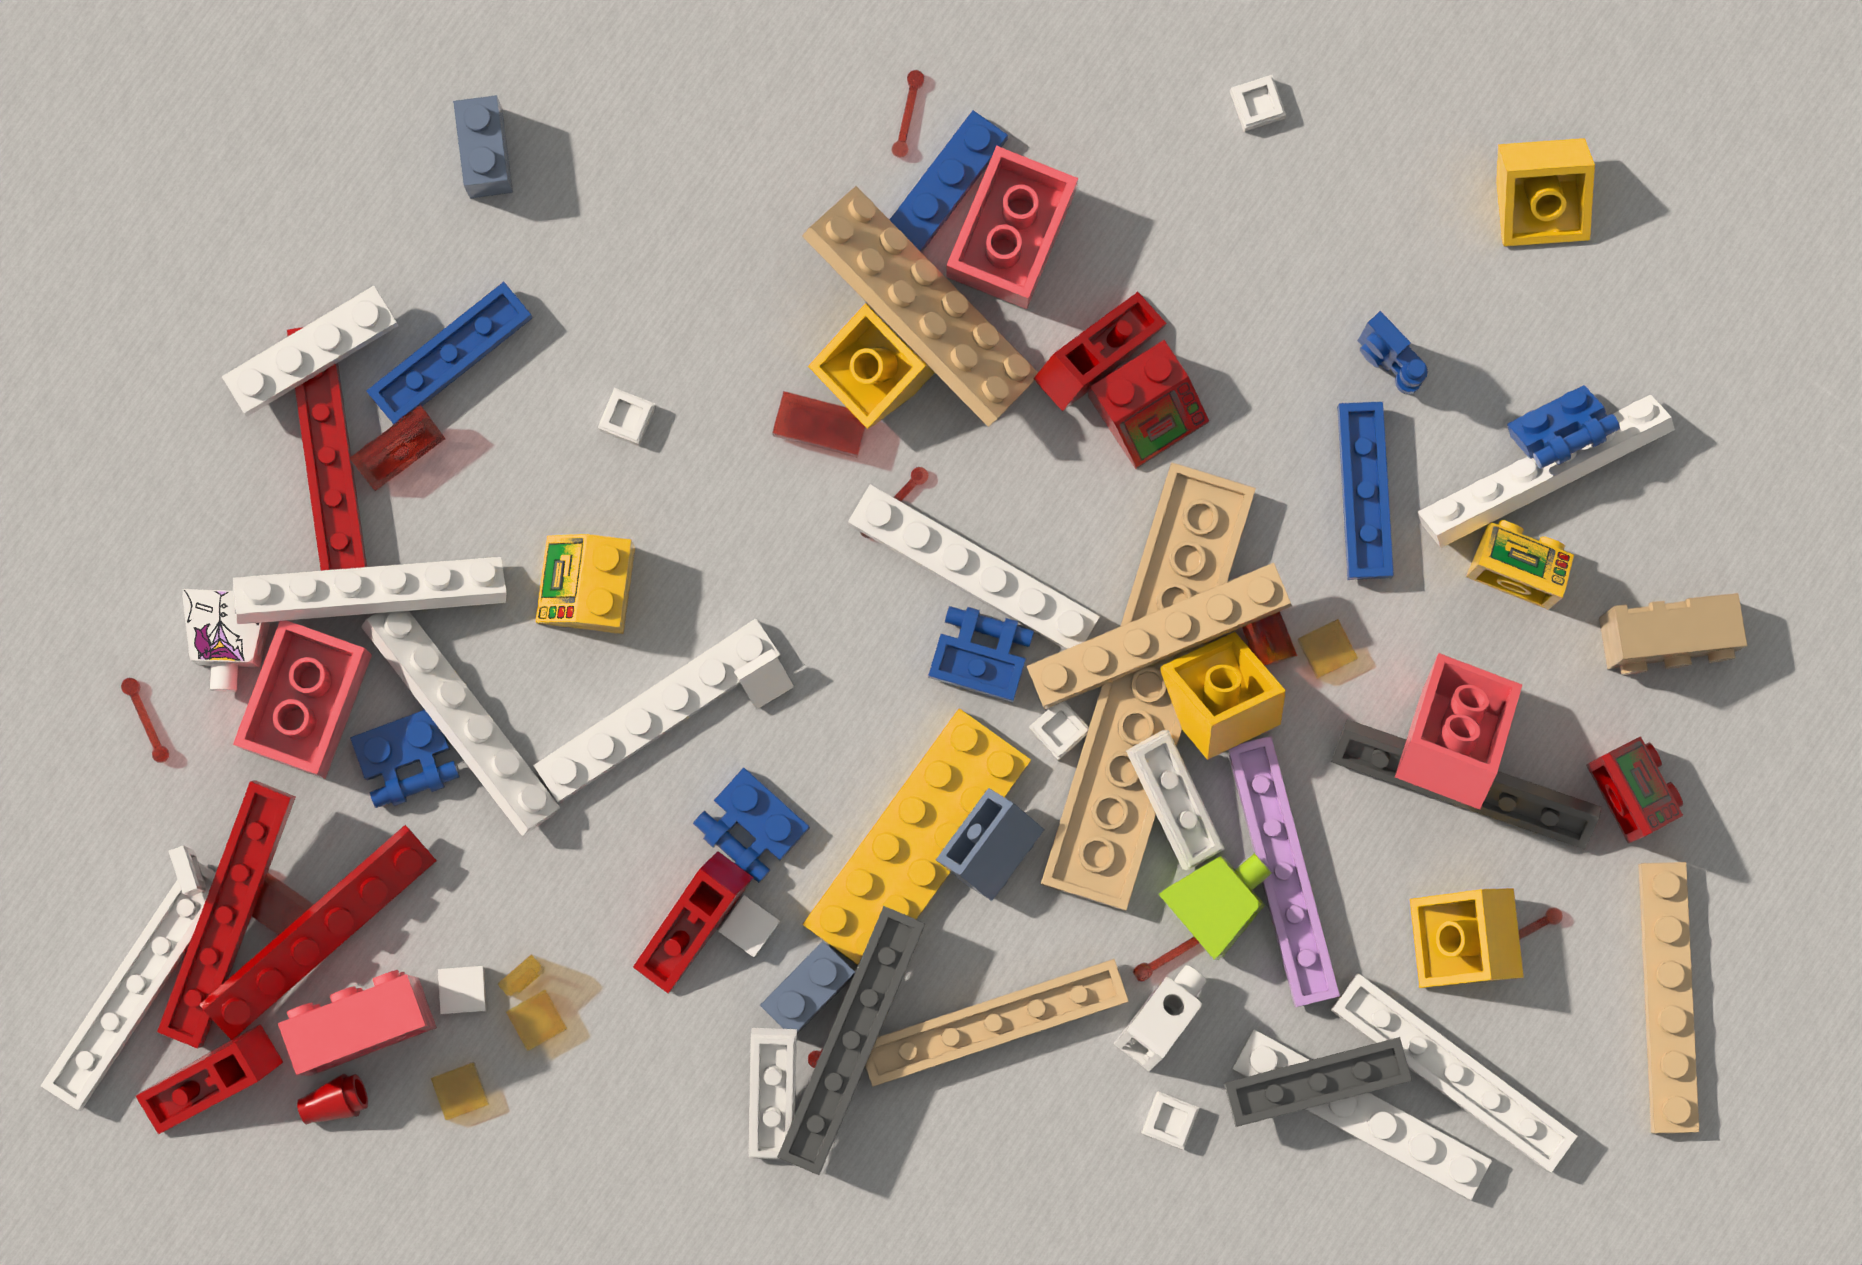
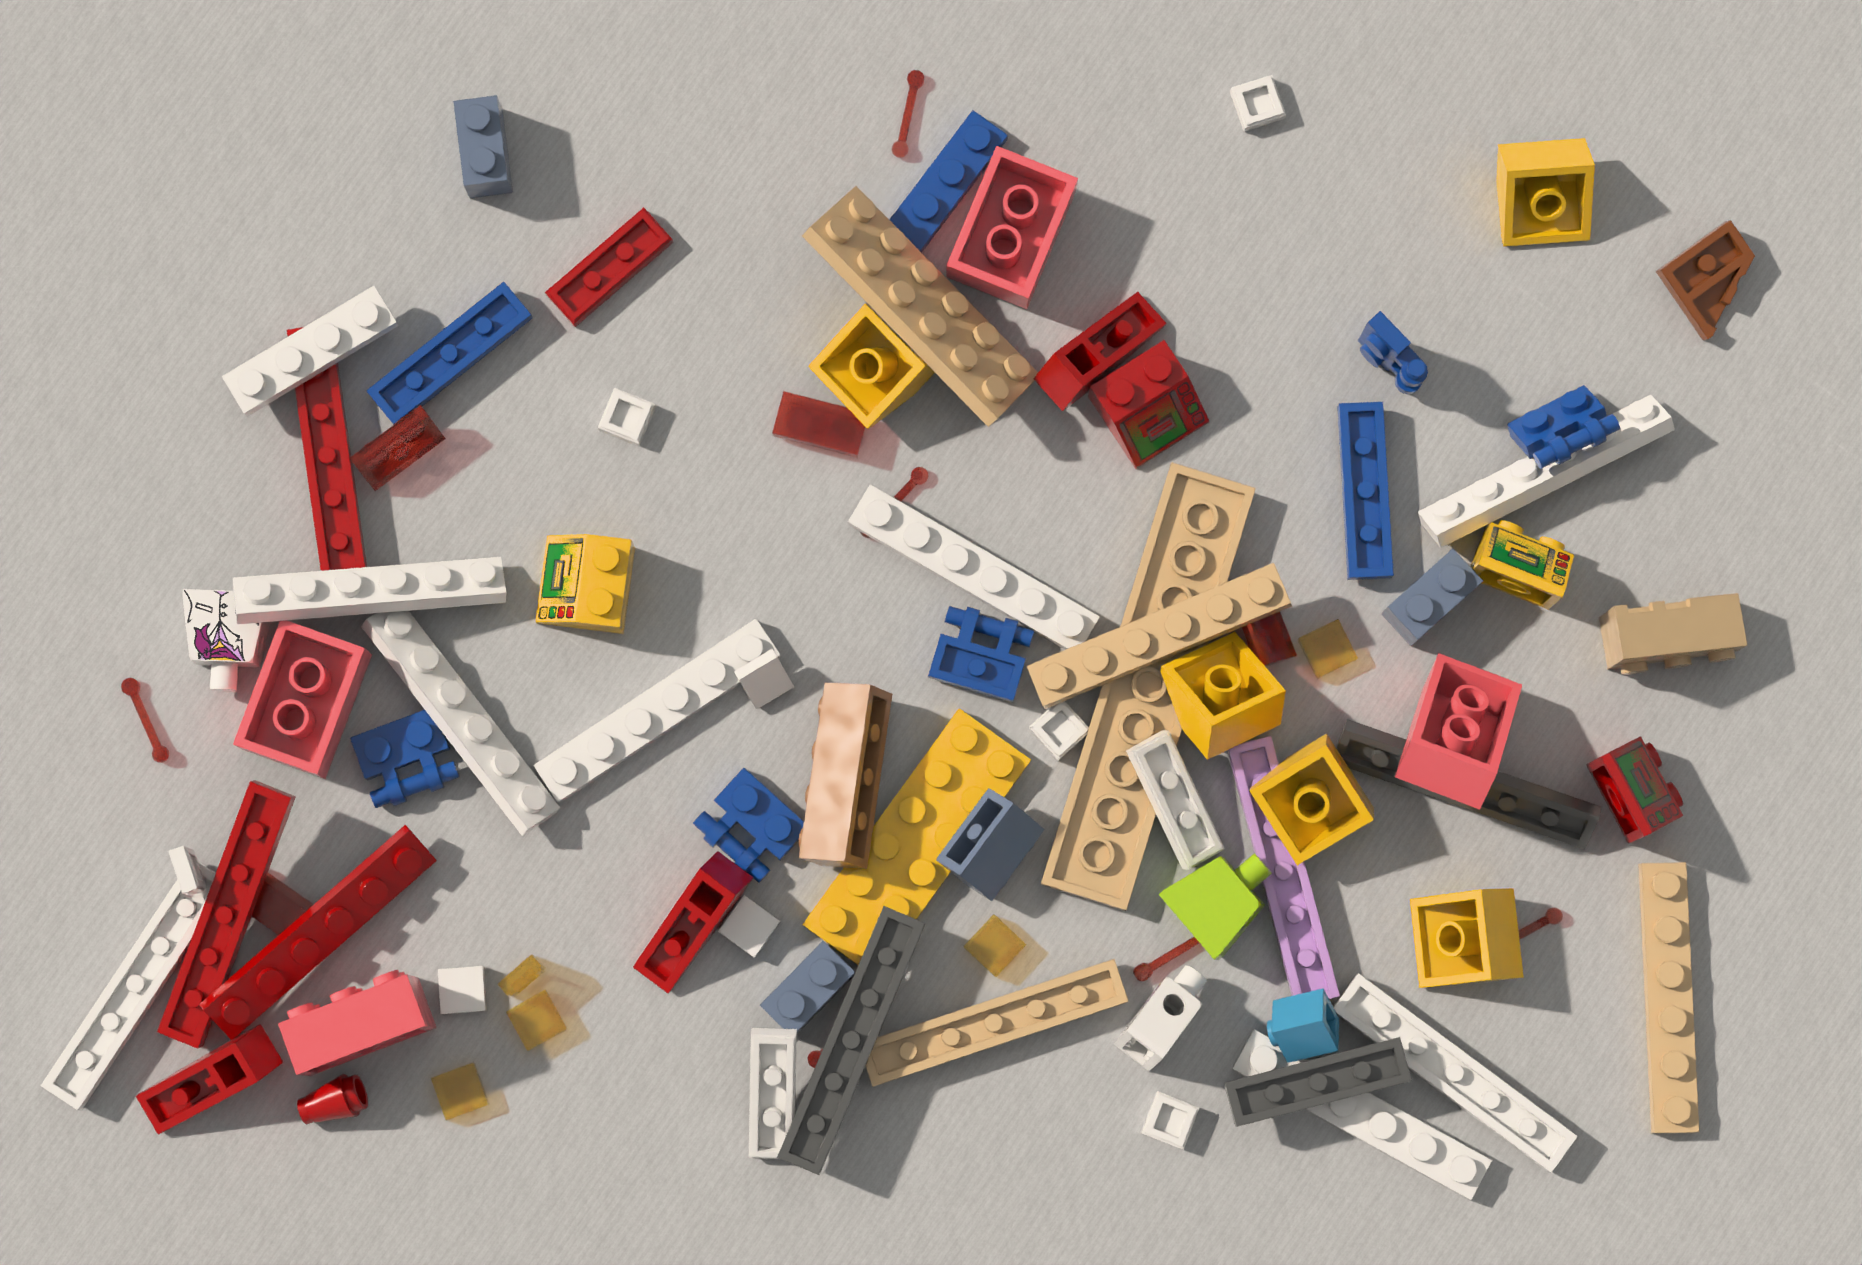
none -> red tile [545,207,673,327]
none -> brick [799,682,893,869]
none -> clear yellow tile [963,914,1027,978]
none -> yellow slope [1249,734,1374,865]
none -> dark azure brick [1267,988,1339,1063]
none -> sand blue brick [1382,548,1483,646]
none -> dark orange wing [1656,220,1755,340]

